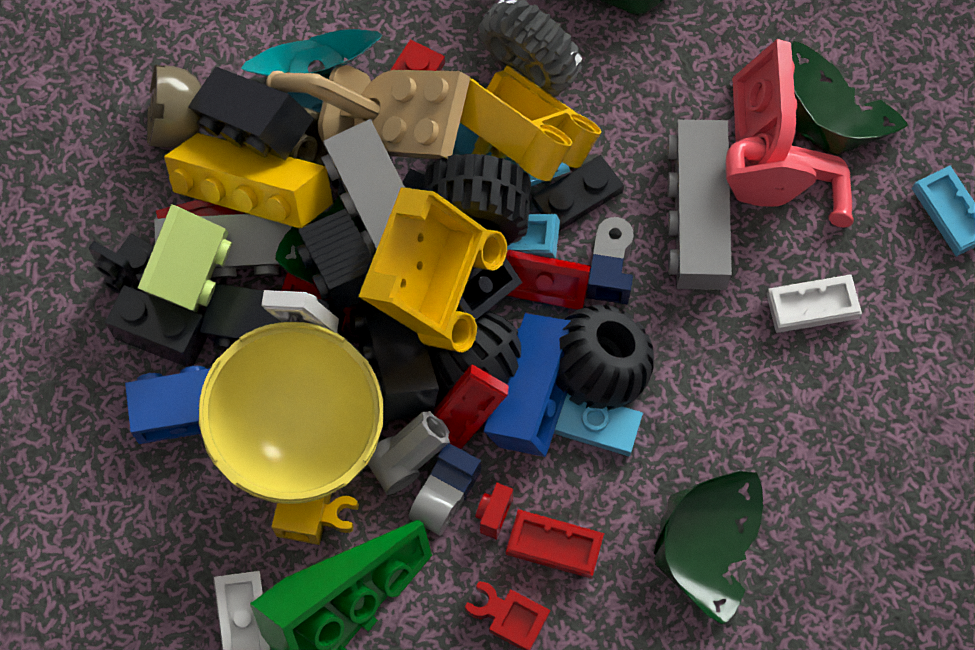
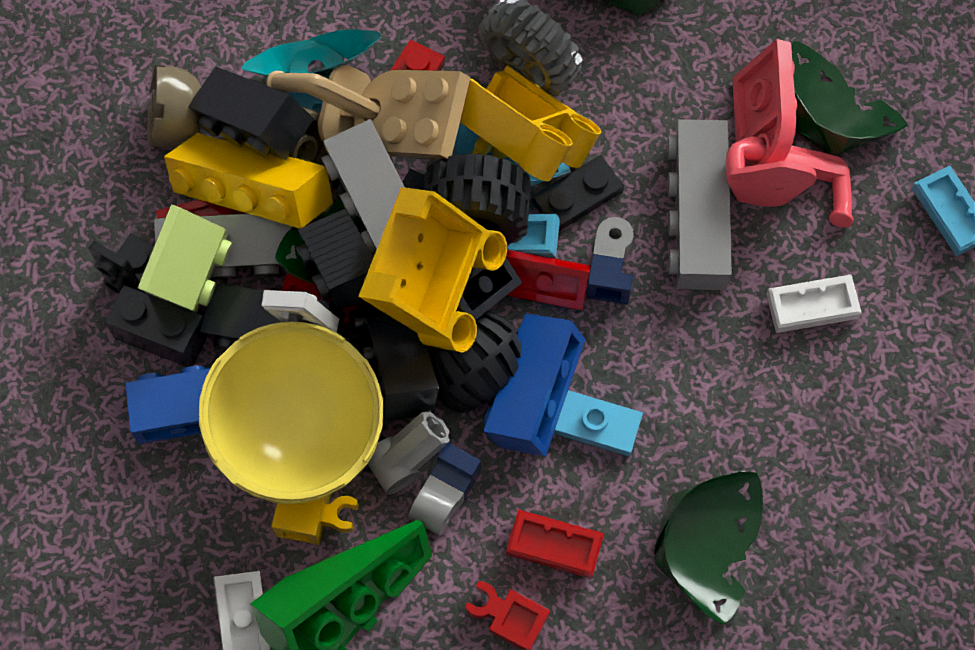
red plate [433,364,509,449] -> none
red plate [475,483,513,540] -> none
black wheel [556,305,654,410] -> none

